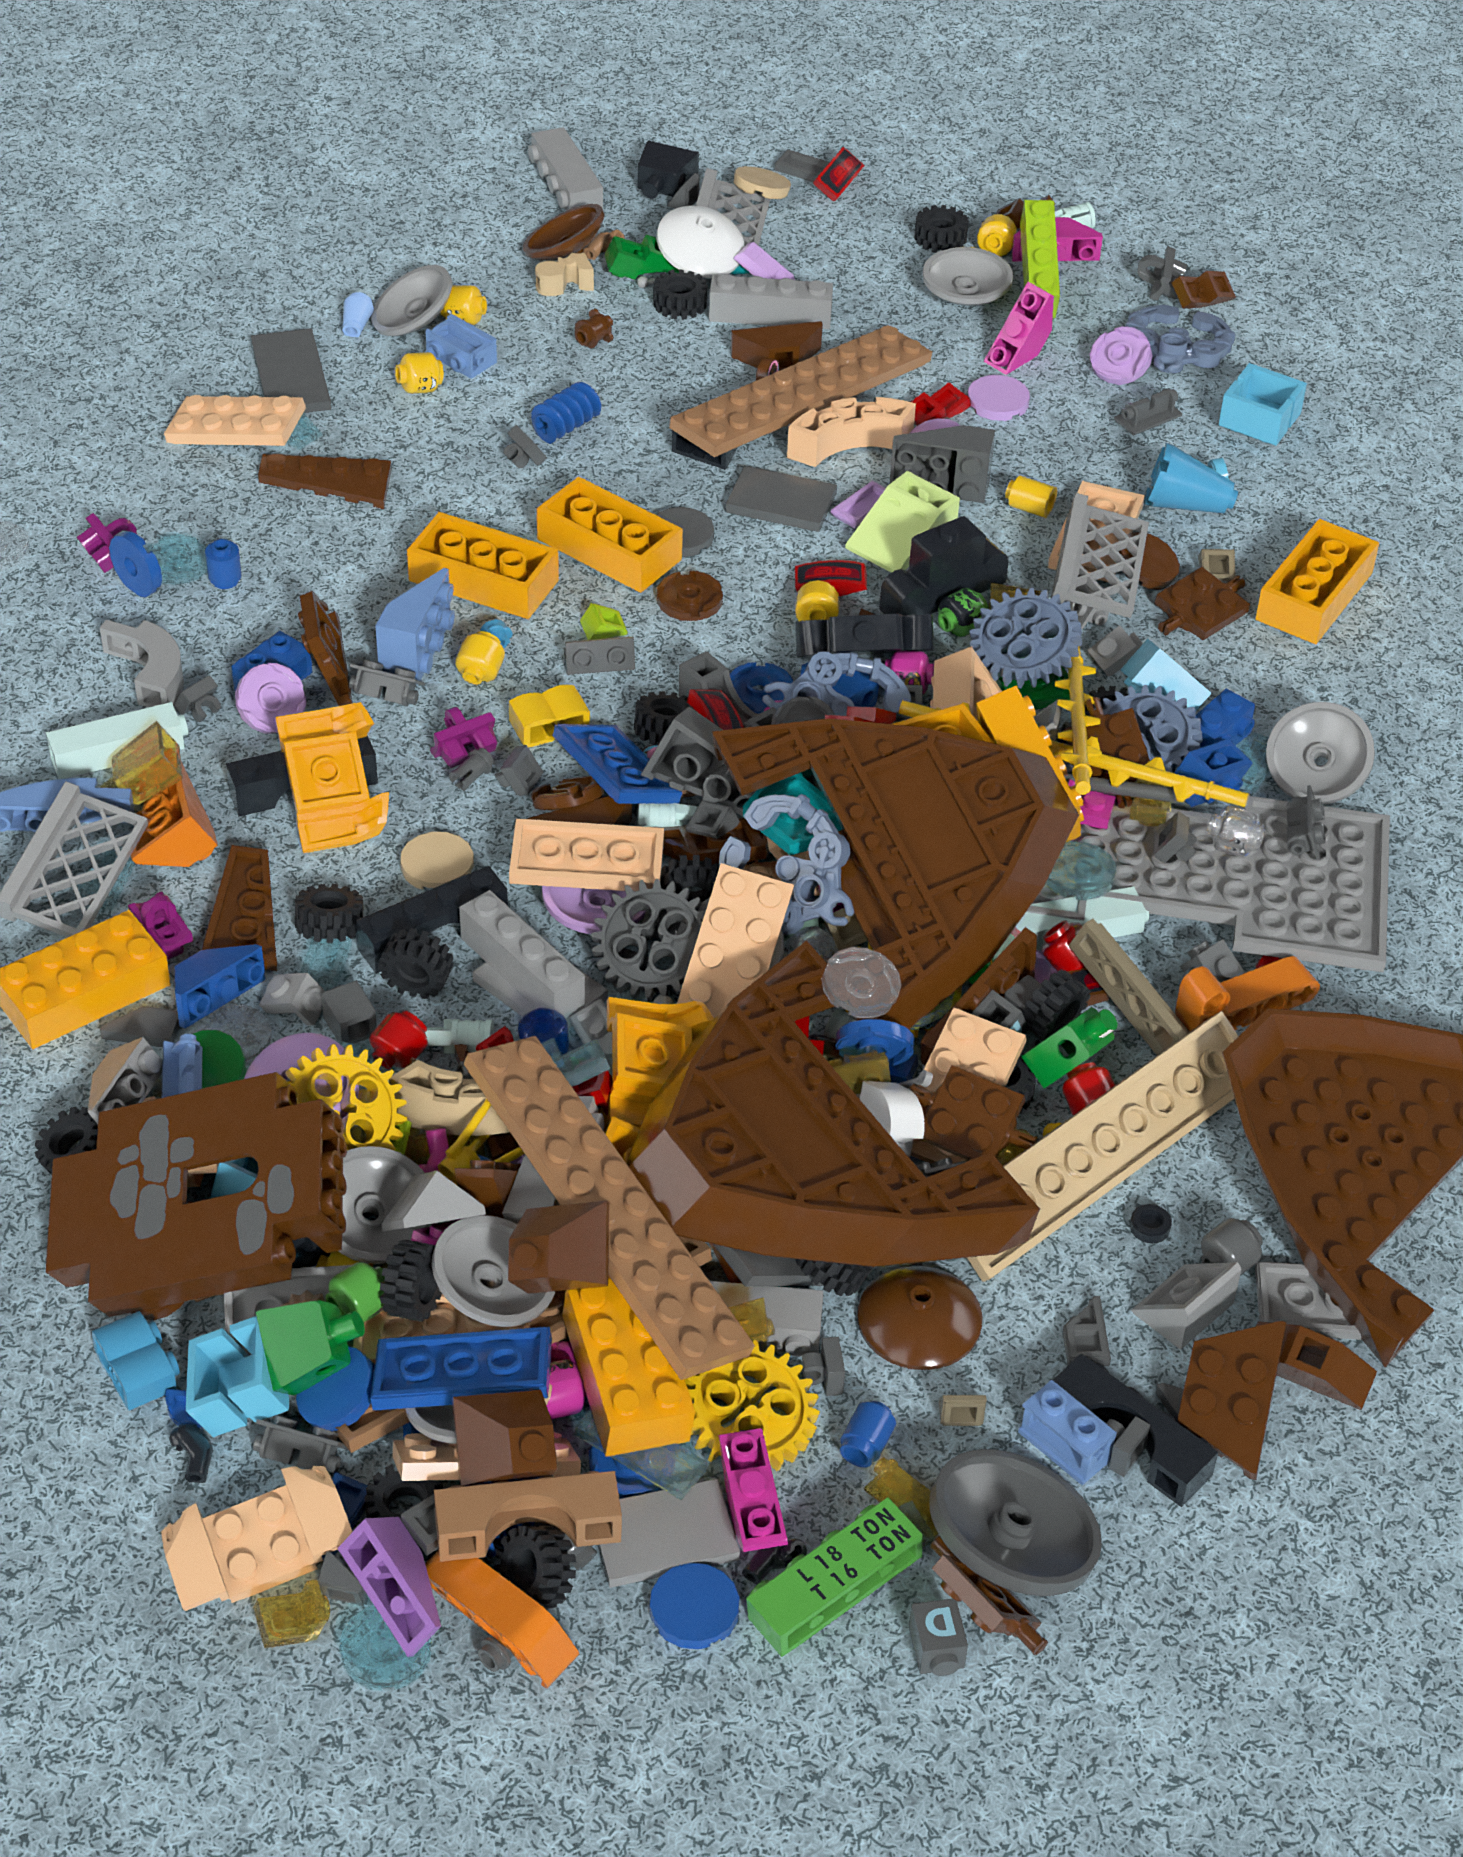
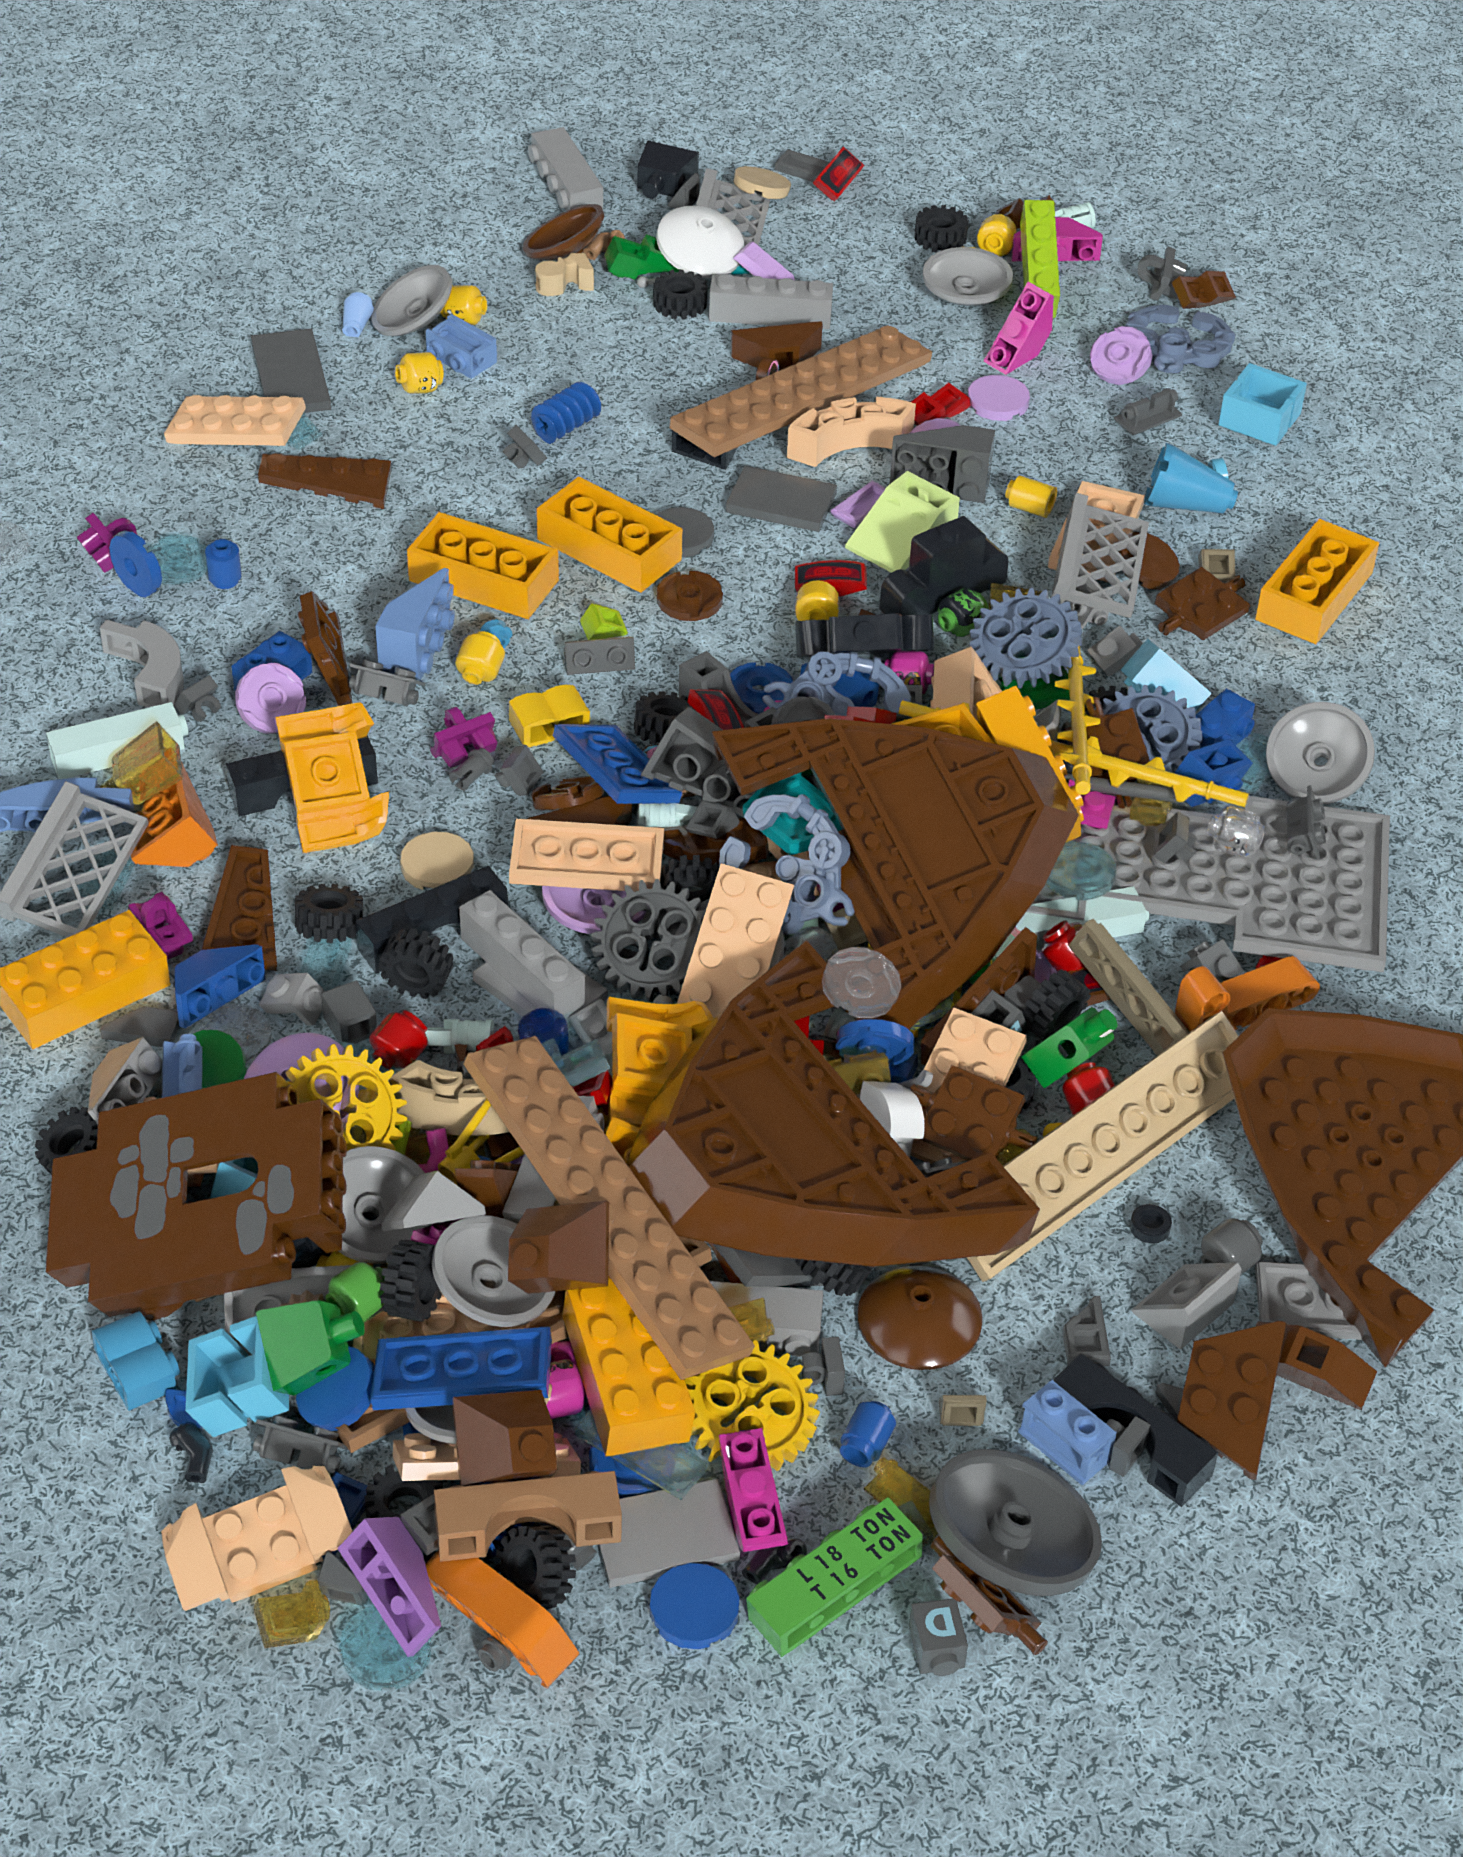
reddish brown brick [575,308,614,349] -> none

